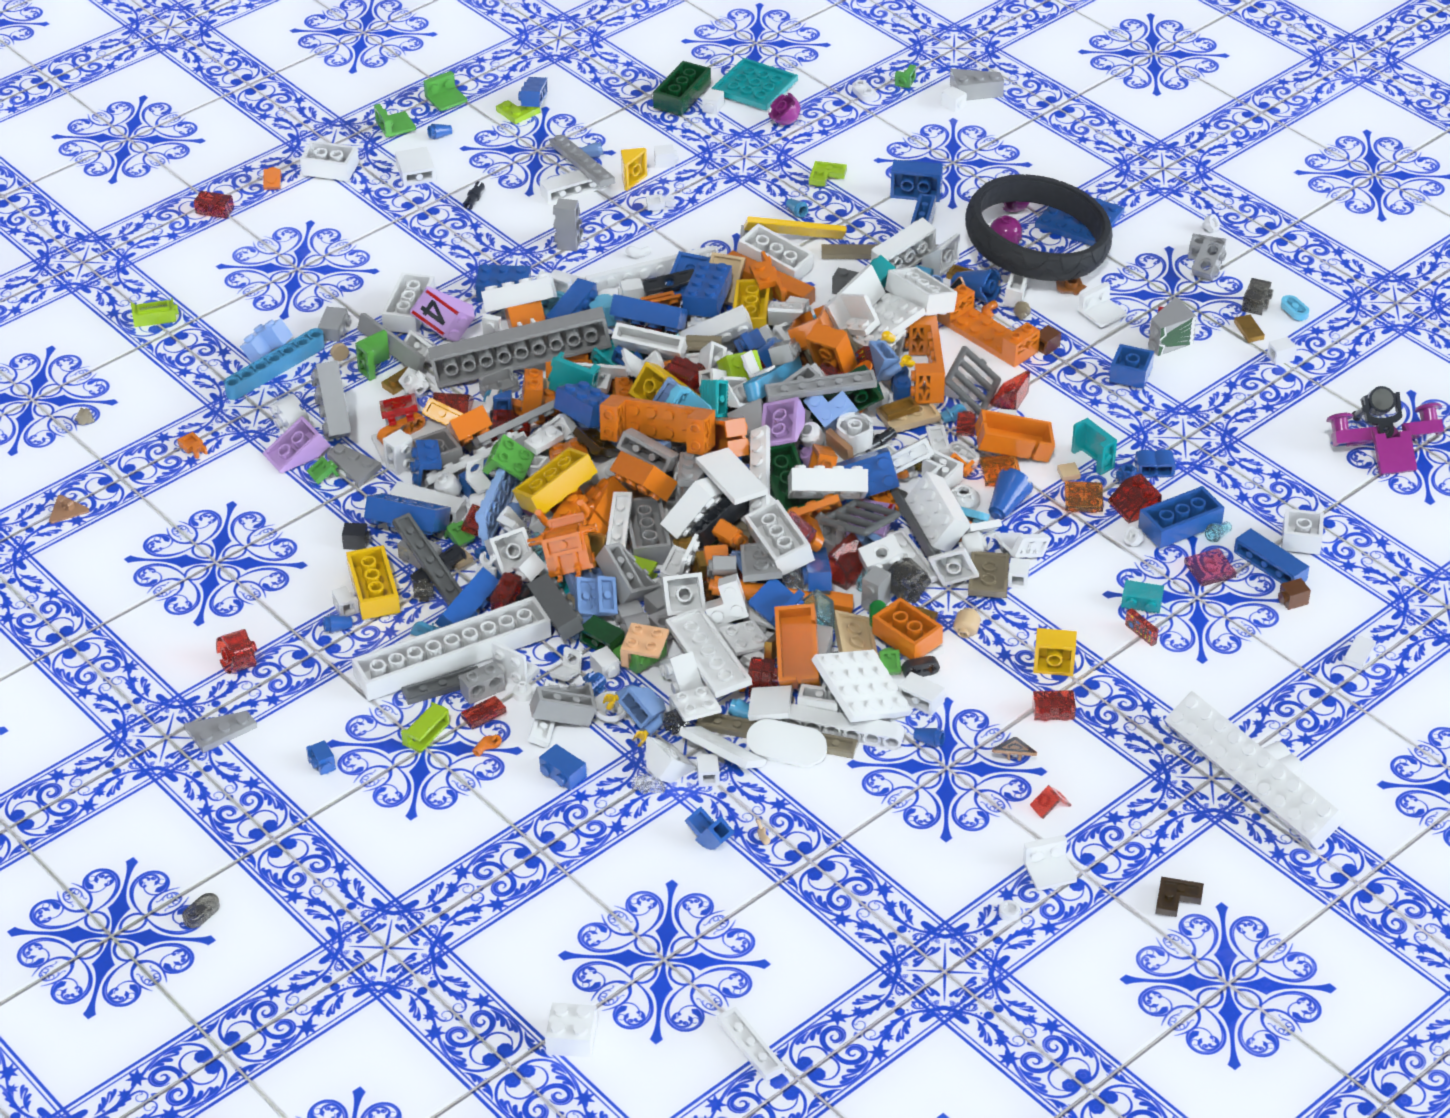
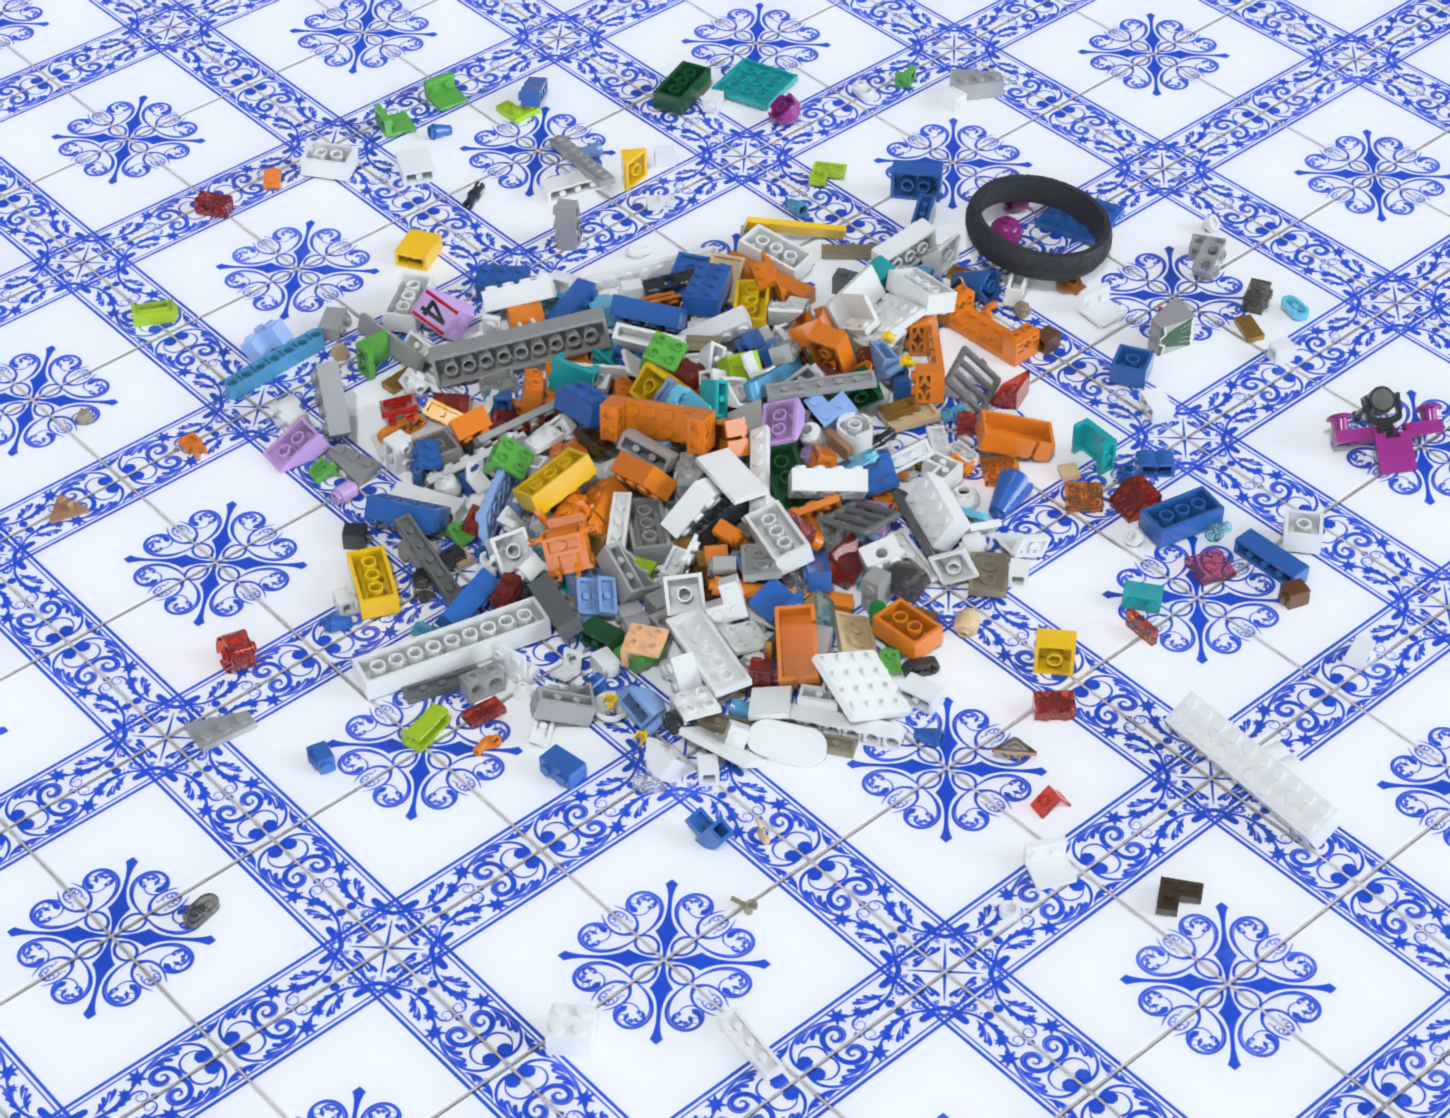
none -> lavender brick [330,480,359,505]
none -> yellow brick [394,228,443,272]
none -> bright green bracket [639,330,689,373]
none -> white brick [723,719,750,750]
none -> dark tan hand [730,896,758,916]
none -> medium azure plate [844,448,879,469]
none -> white brick [1139,387,1175,425]

